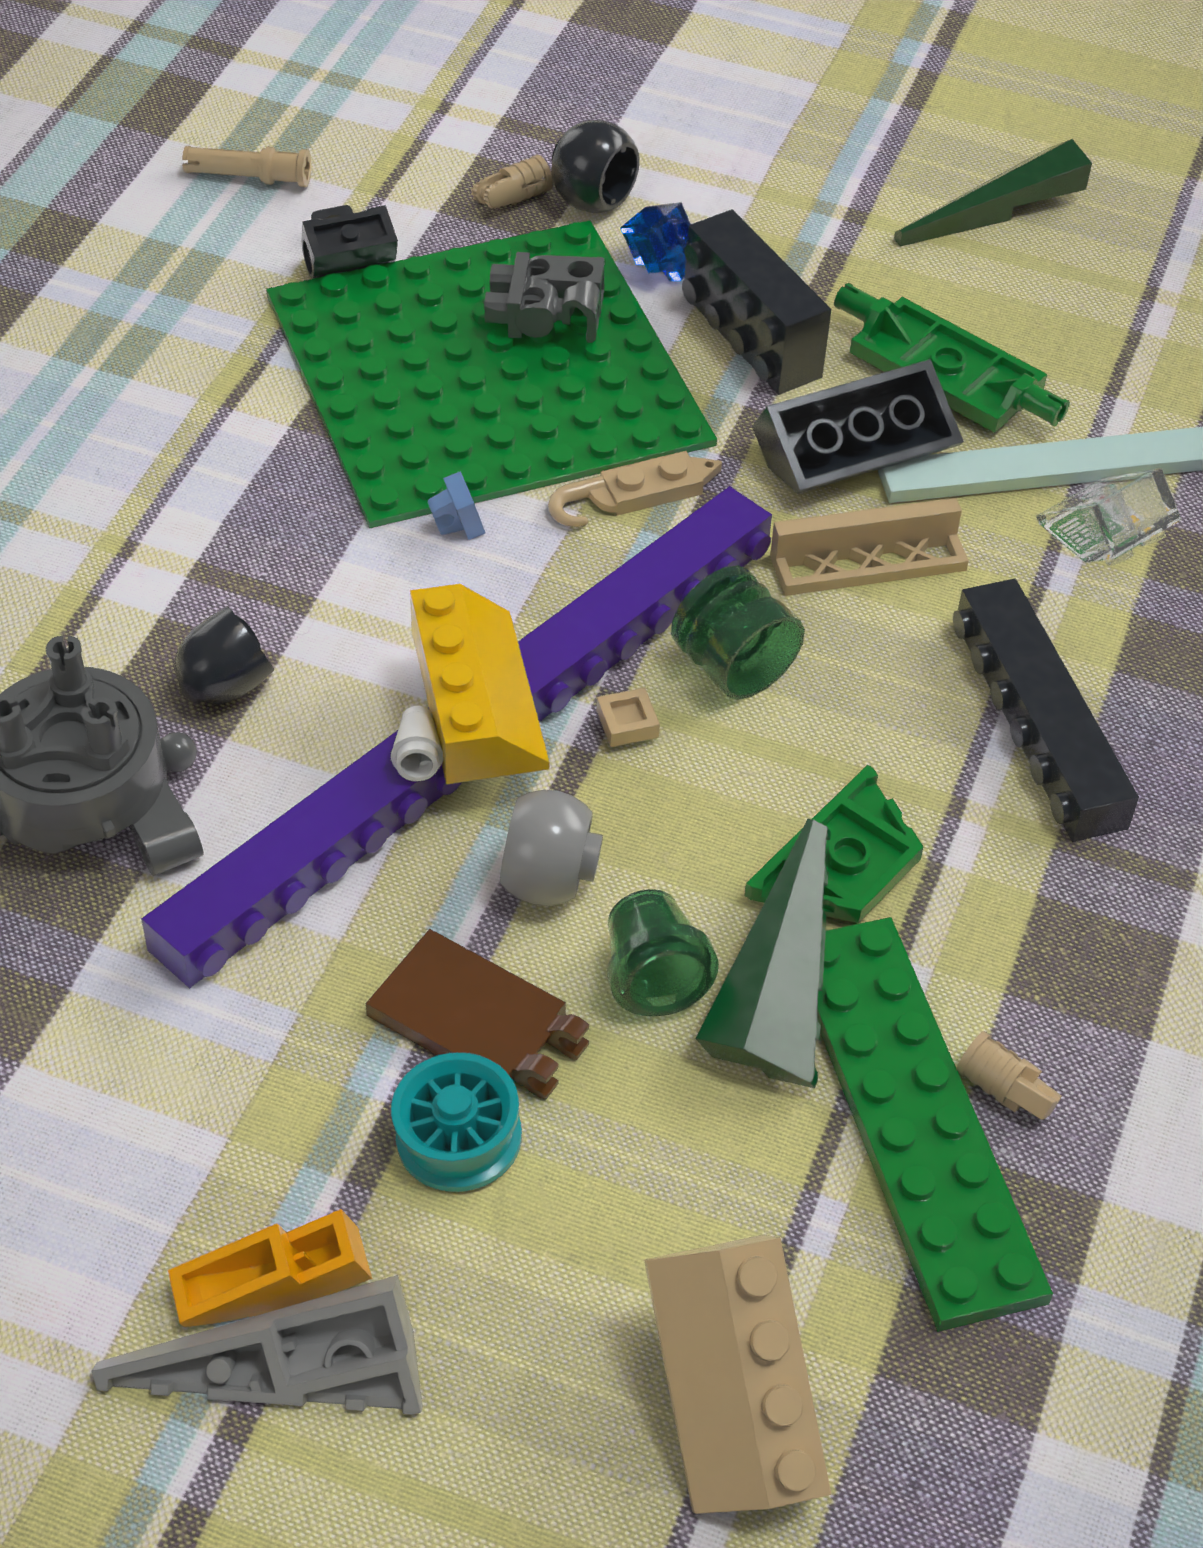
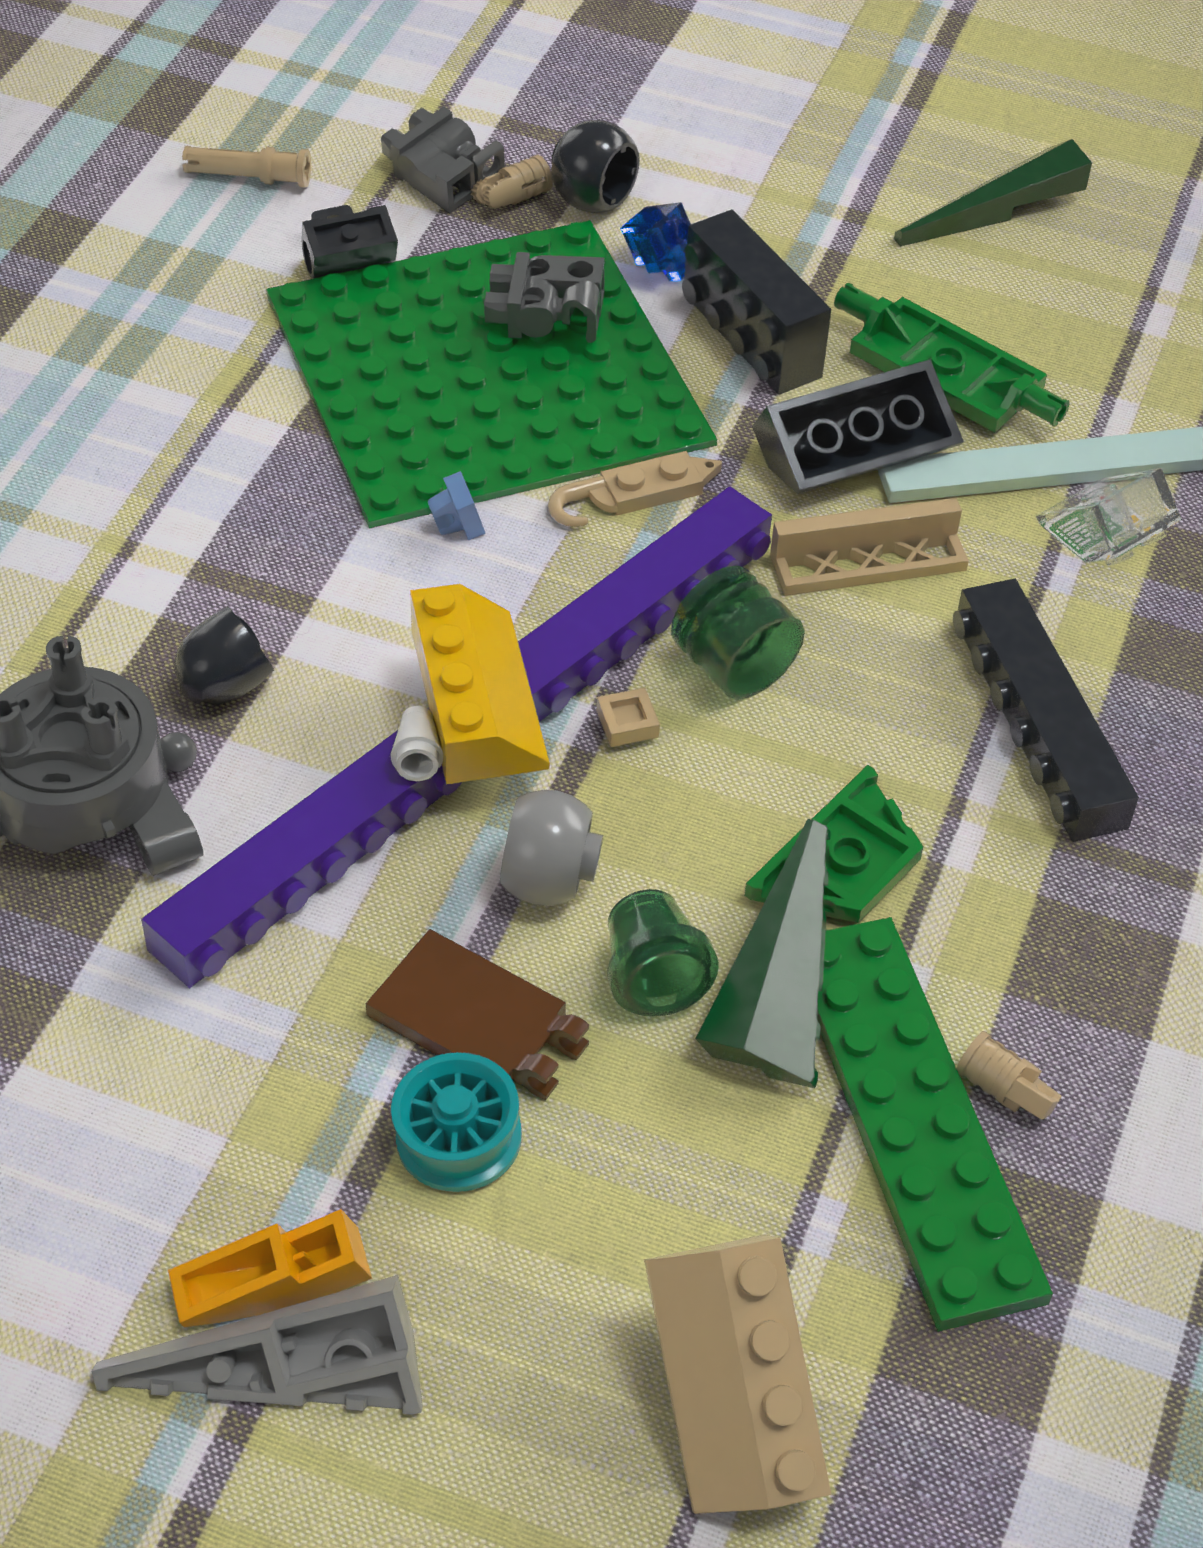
none -> dark grey hips [381,107,505,214]

